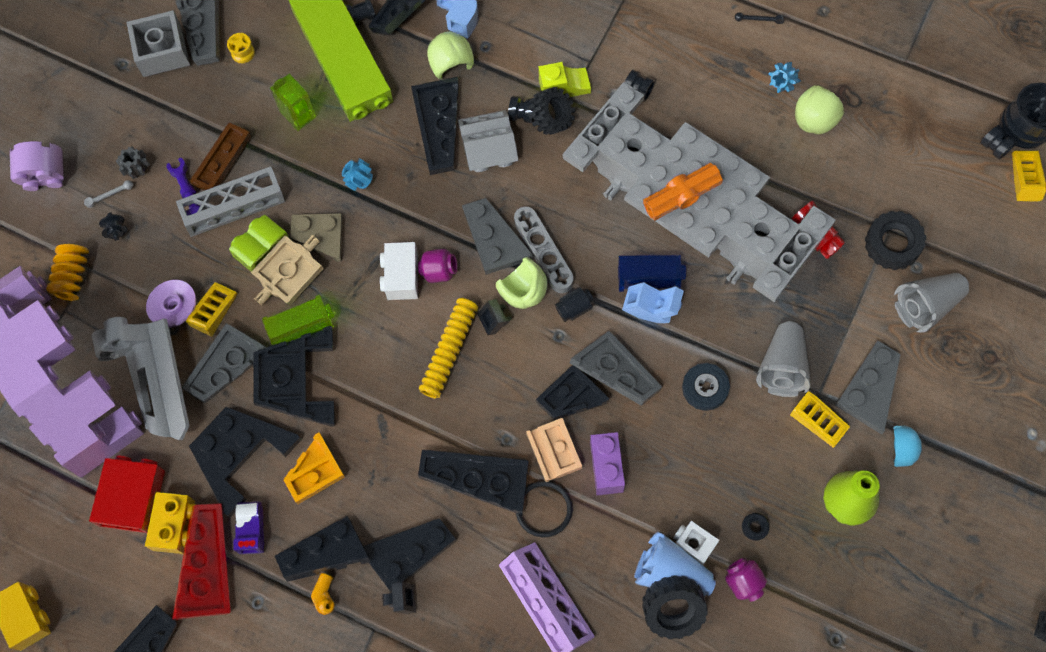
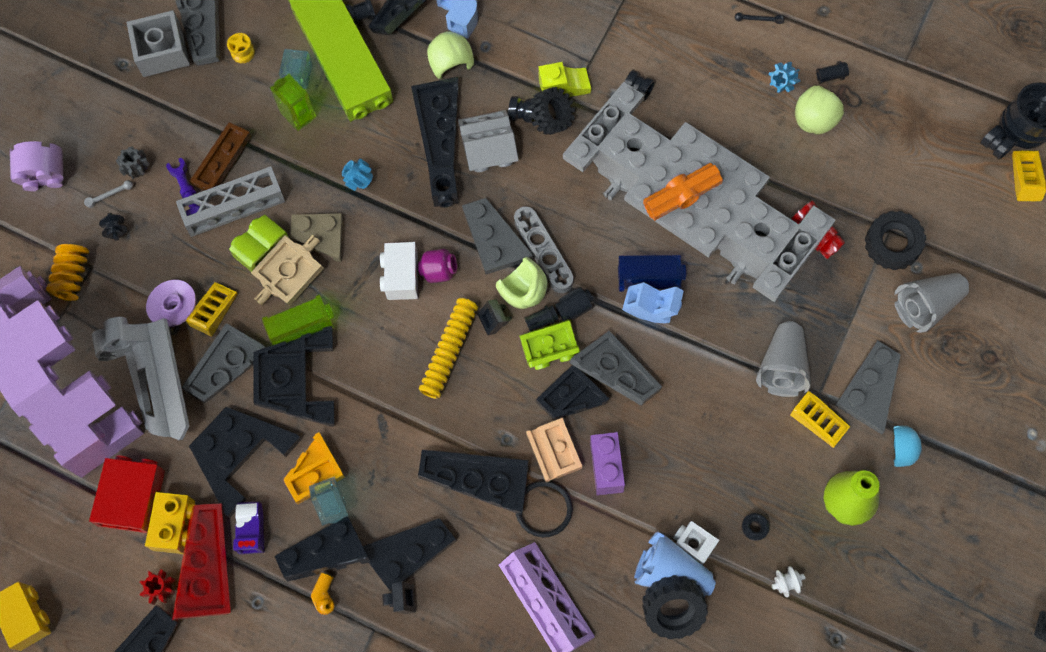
black bush [682,363,730,411] -> none
magenta head [725,558,767,602] -> none
none -> red gear [139,570,176,605]
none -> clear light blue brick [279,49,312,89]
none -> clear light blue brick [309,476,348,526]
none -> black brick [428,166,459,208]
none -> lime bracket [519,320,580,370]
none -> black pin [524,305,558,331]
none -> white wheel [772,566,805,598]
none -> black pin [816,61,849,84]

